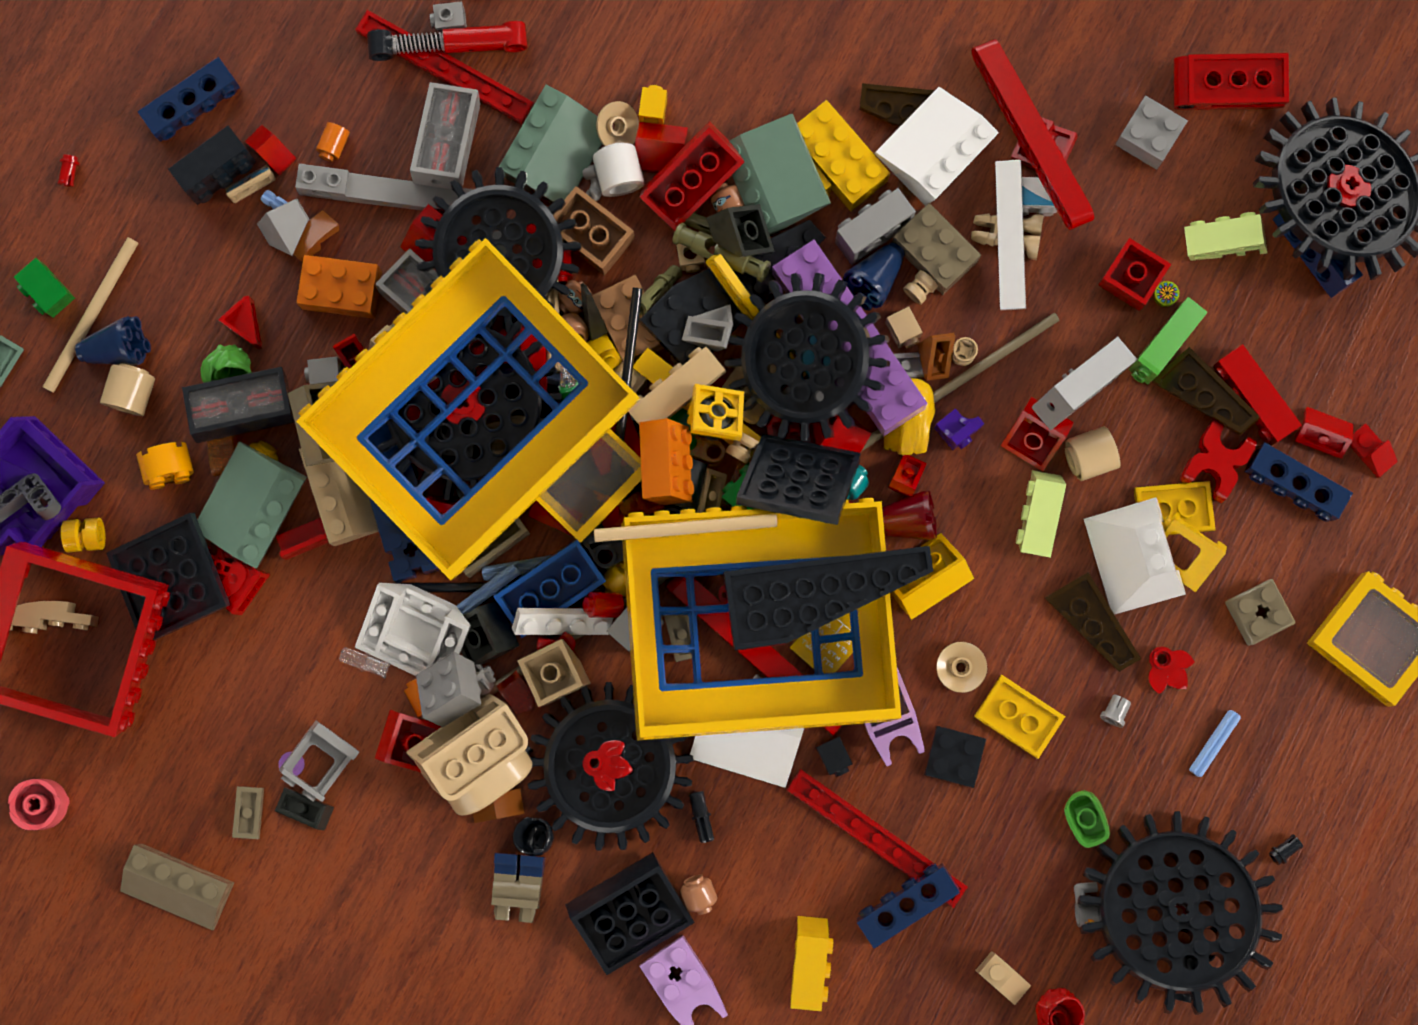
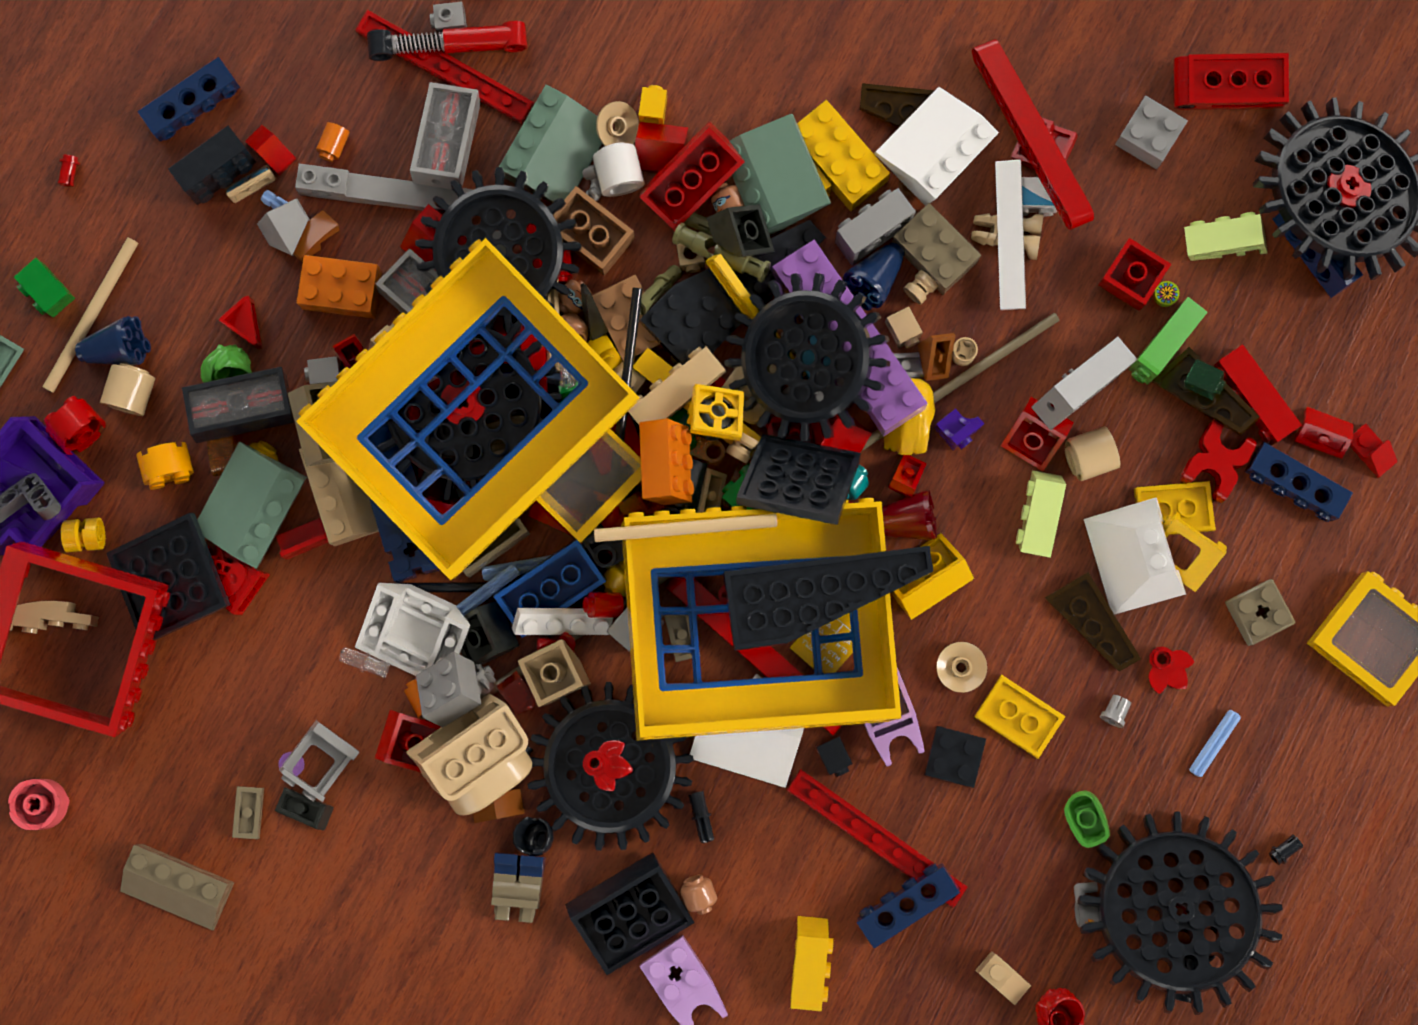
light grey slope [682,305,733,352] -> none
none -> red brick [44,396,106,455]
none -> clear green brick [1185,359,1226,400]

